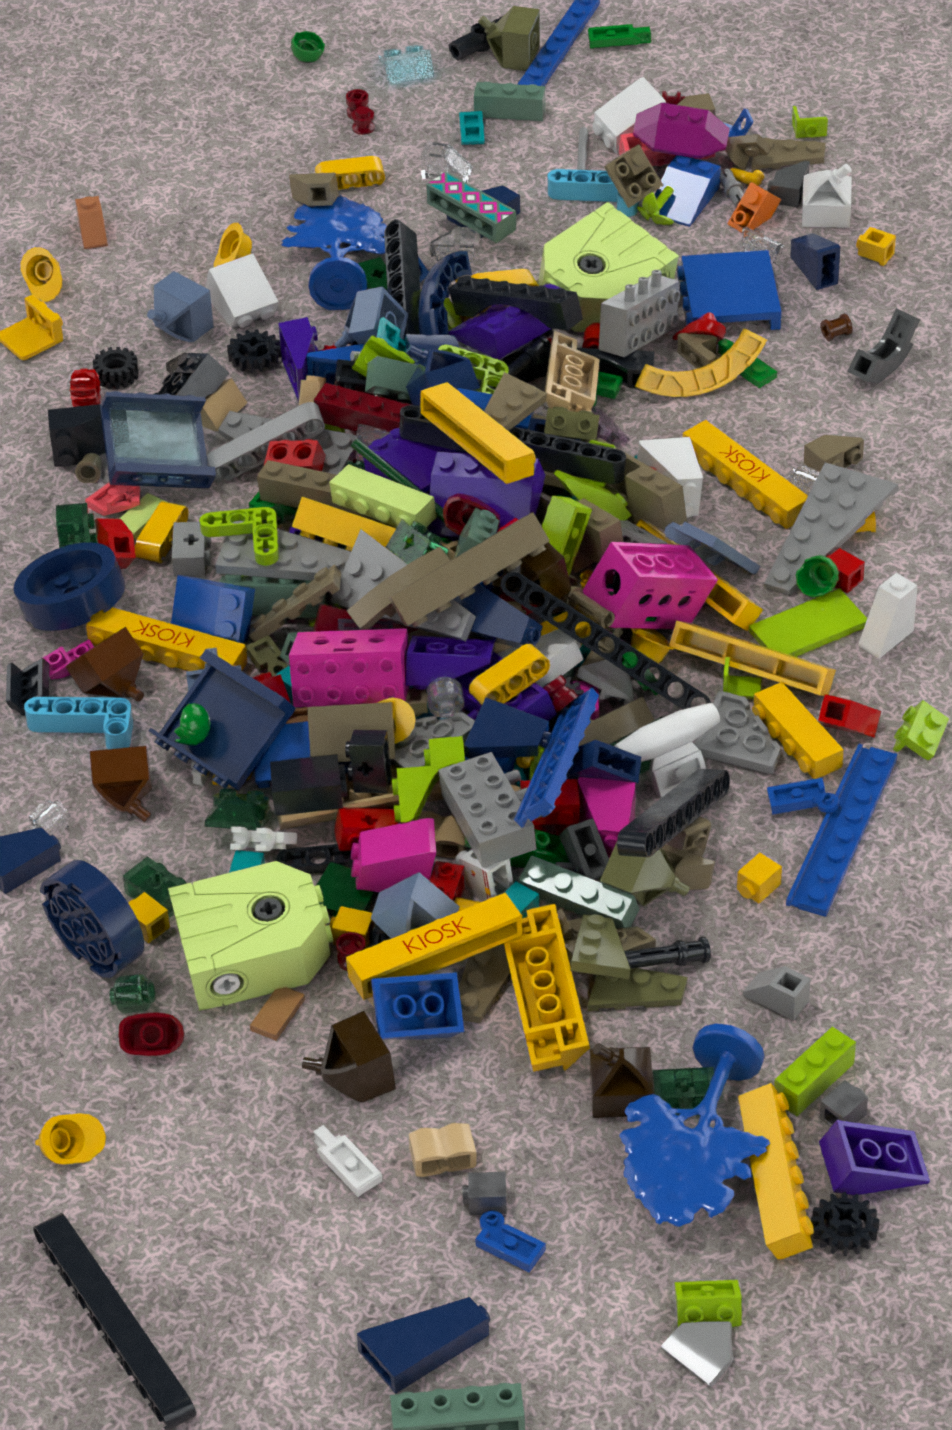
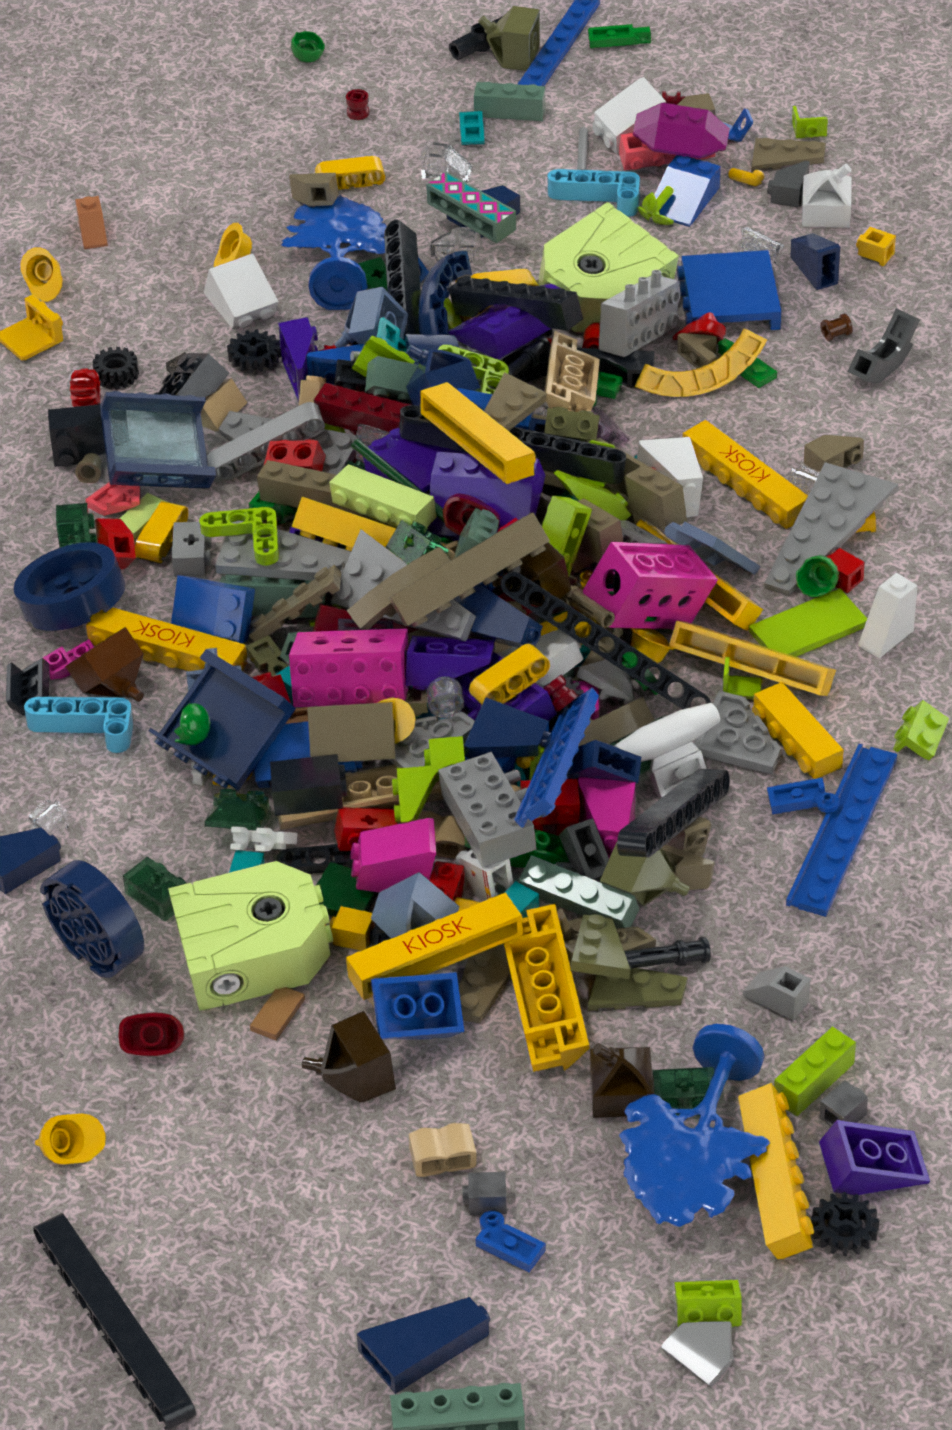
reddish brown piece [90,746,152,823] -> none
clear green head [109,973,156,1014] -> none
yellow brick [128,892,170,944] -> none
sand blue piece [147,271,214,342] -> none
white hinge [313,1125,382,1197] -> none
dark red wheel [336,932,365,971] -> none
black brick [345,730,392,793] -> none
dark red wheel [351,106,375,135] -> none
clear light blue bracket [378,45,434,85] -> none
dark tan slope [604,145,664,208] -> none
light grey pin [720,169,744,208] -> none
dark tan slope [725,134,771,171] -> none
orange slope [727,182,782,235] -> none
yellow brick [737,852,782,903] -> none
red slope [818,694,881,738] -> none

